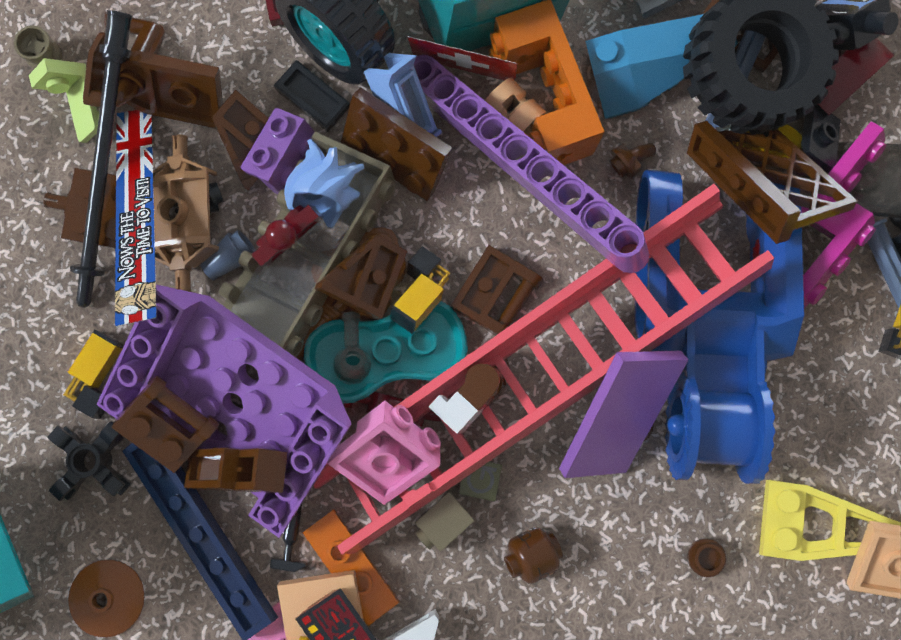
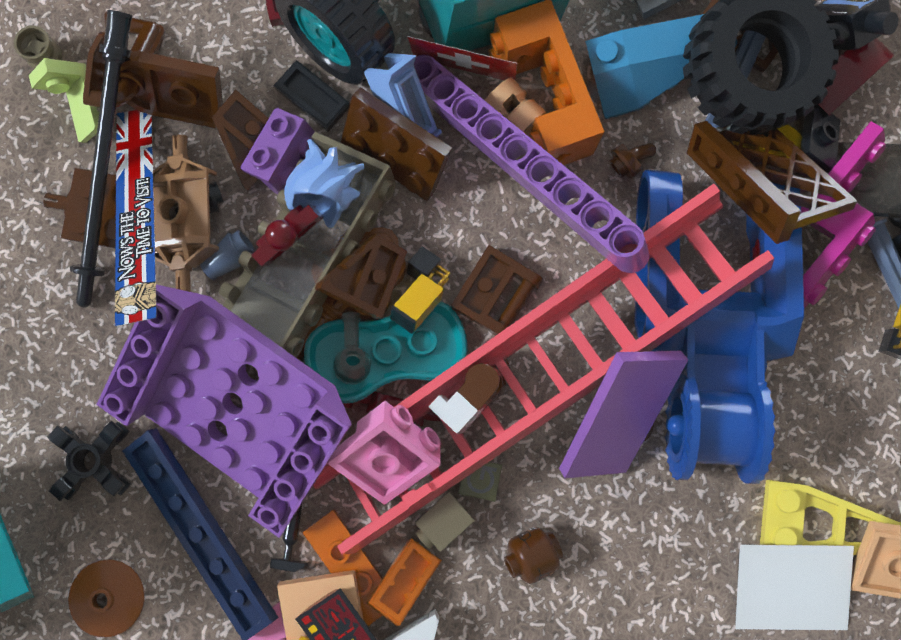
yellow piece [63,329,124,419] -> none
reddish brown plate [111,375,219,473] -> none
reddish brown slope [184,448,288,493] -> none
reddish brown plate [687,538,726,577] -> none
none -> orange plate [366,538,442,626]
none -> white sticker [735,545,854,630]

